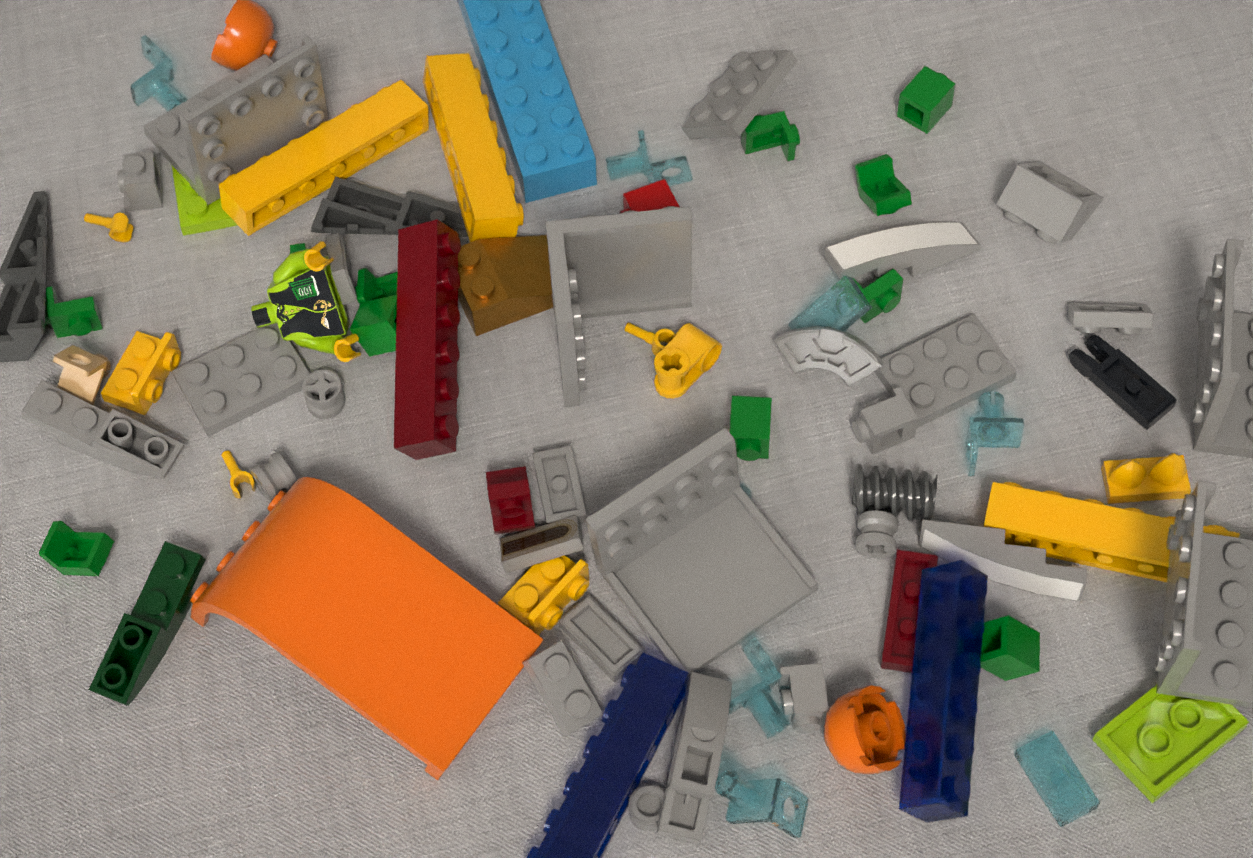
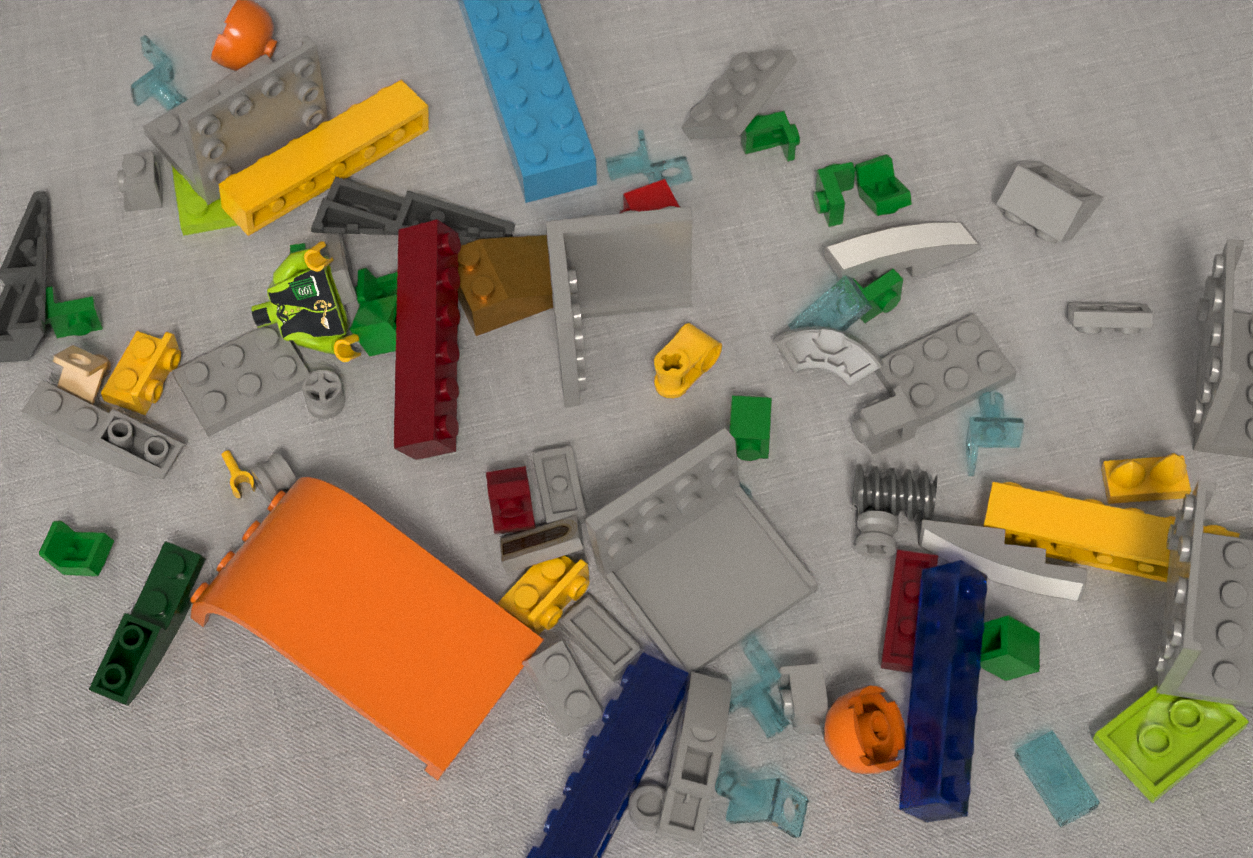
yellow hand [84,213,134,242] -> none
yellow brick [423,53,524,242] -> none
yellow hand [625,322,676,356] -> none
green brick [897,66,956,134] -> none
black hinge [1068,334,1177,430] -> none
none -> green bracket [813,162,856,227]

